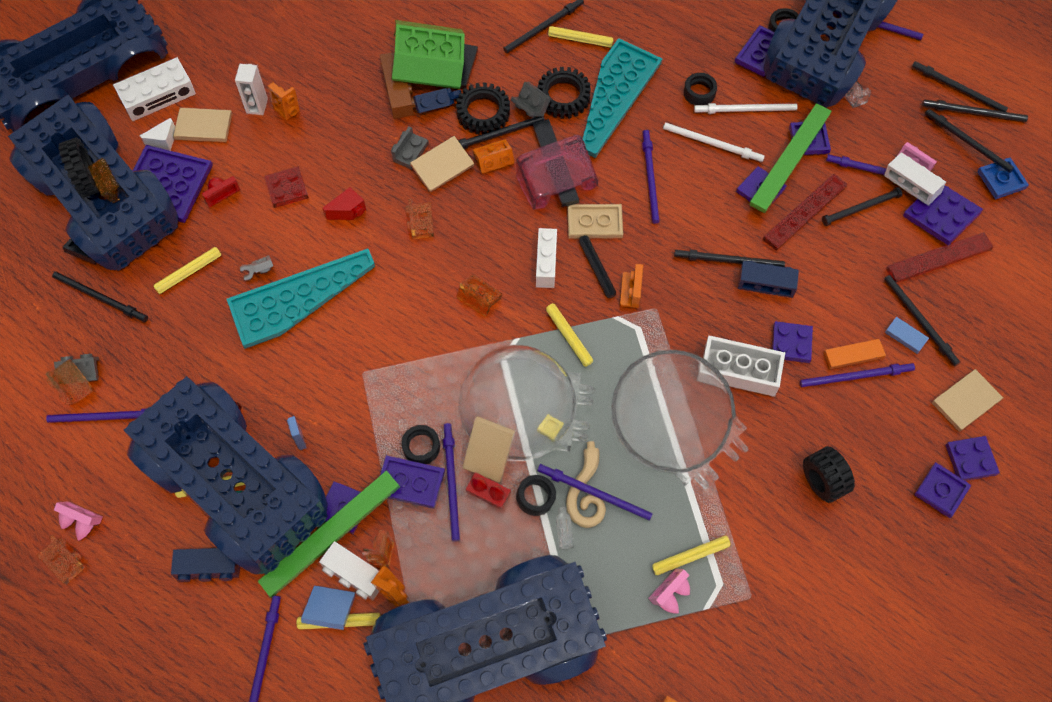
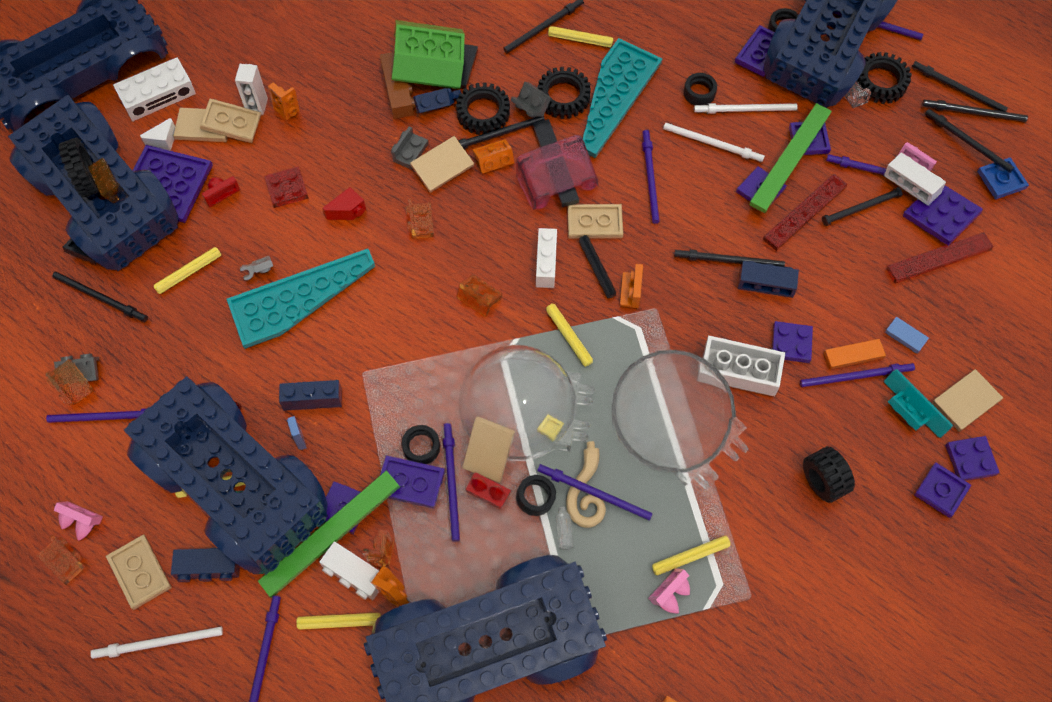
medium blue tile [301,586,355,630] -> none
black bar [884,275,961,367] -> none
none -> white bar [91,626,223,659]
none -> tan tile [106,534,172,610]
none -> tan tile [200,98,261,143]
none -> dark blue brick [279,380,342,411]
none -> black tyre [855,52,912,104]
none -> teal bracket [884,369,953,438]

